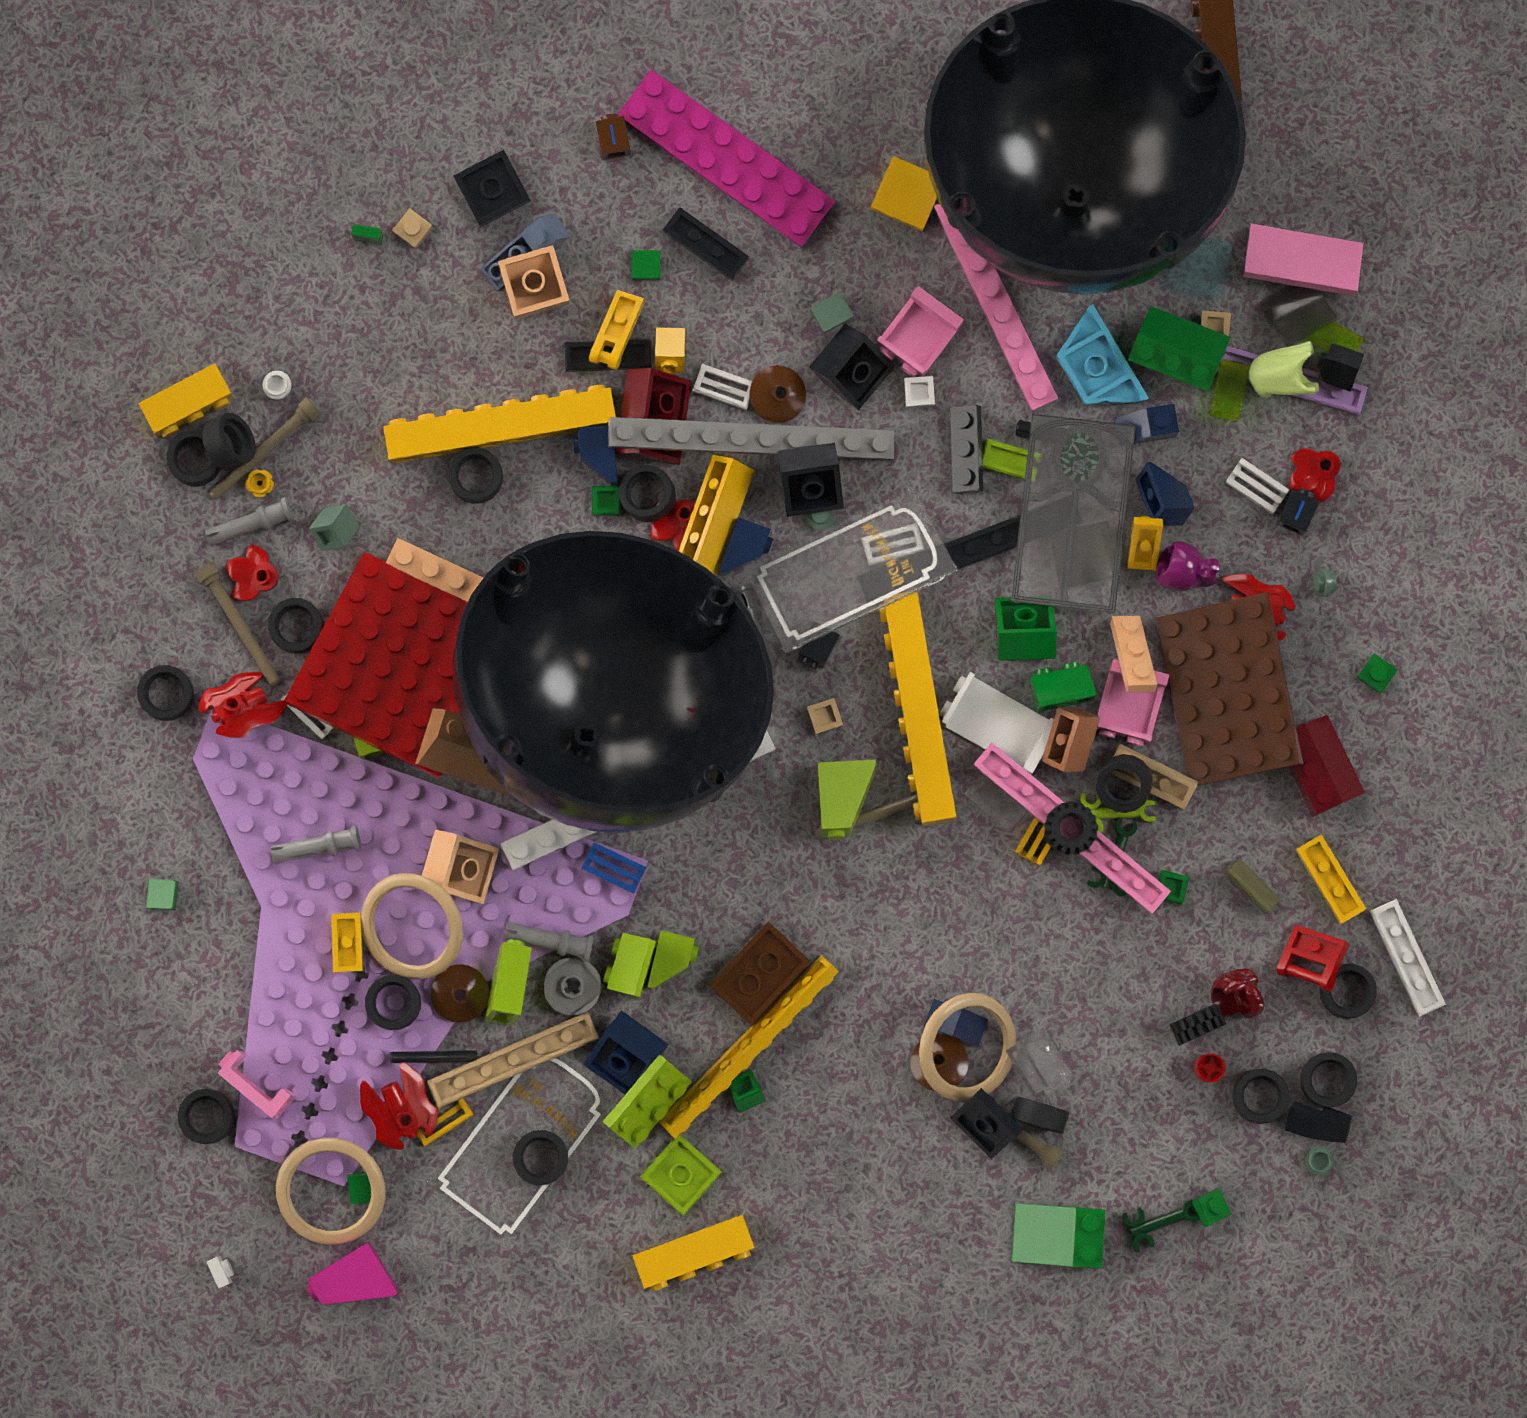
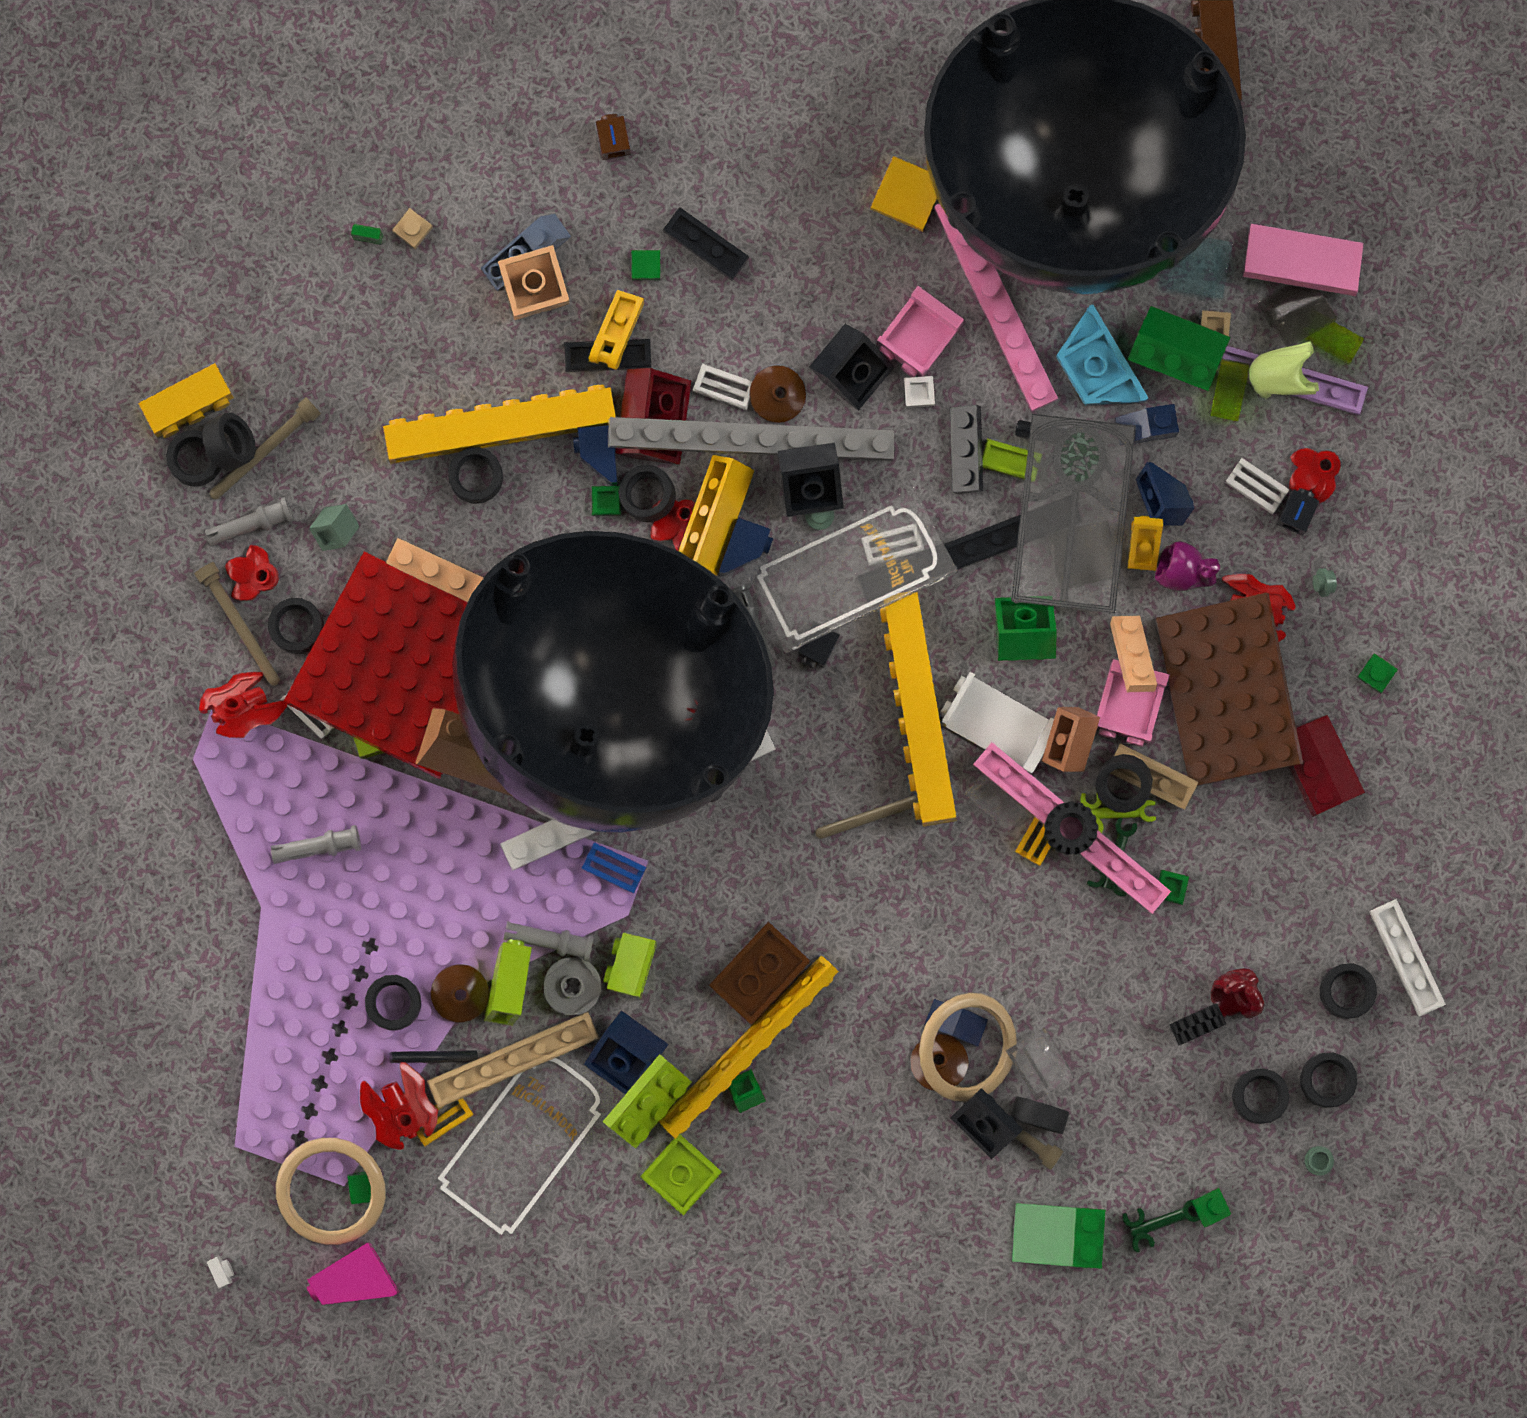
black tyre [137,665,194,721] -> none
slope [146,879,179,911] -> none
black tyre [177,1089,235,1144] -> none
bright pink panel [218,1050,297,1119] -> none
yellow plate [245,469,274,497] -> none
white plate [262,371,292,400] -> none
yellow plate [331,913,363,973] -> none
tan wedge [361,873,463,980] -> none
light nougat slope [422,830,499,904] -> none
black plate [453,149,531,228] -> none
black tyre [513,1130,569,1185] -> none
dark pink plate [618,70,836,248] -> none
yellow brick [632,1214,755,1292] -> none
lime slope [647,931,699,990] -> none
yellow brick [655,328,685,374] -> none
tan plate [807,698,843,735] -> none
sand green panel [810,291,854,333] -> none
lime slope [818,759,876,841] -> none
green slope [1029,662,1097,713] -> none
red wheel [1194,1053,1226,1083] -> none
olive slope [1225,859,1280,913] -> none
red plate [1277,925,1349,992] -> none
black slope [1285,1101,1353,1143] -> none
yellow plate [1295,834,1366,924] -> none
black brick [1317,343,1364,392] -> none

